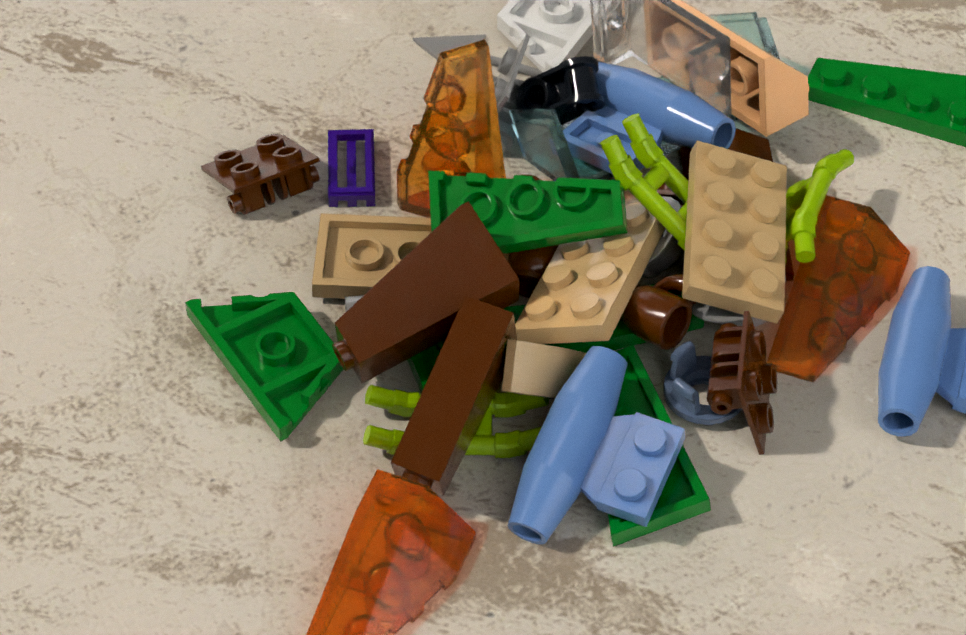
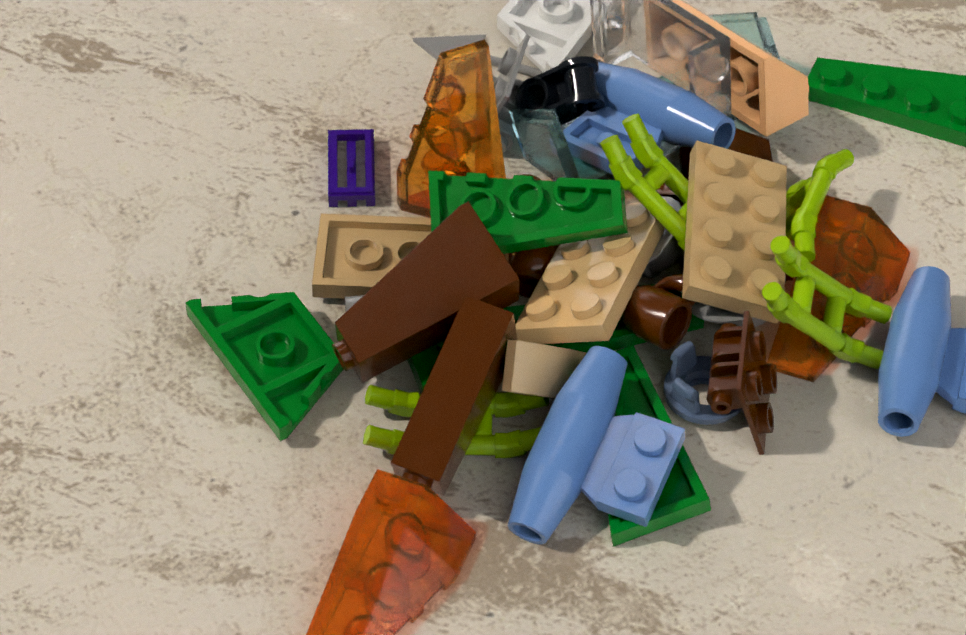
reddish brown hinge [201,134,320,215] -> none
none -> lime piece [762,235,892,369]

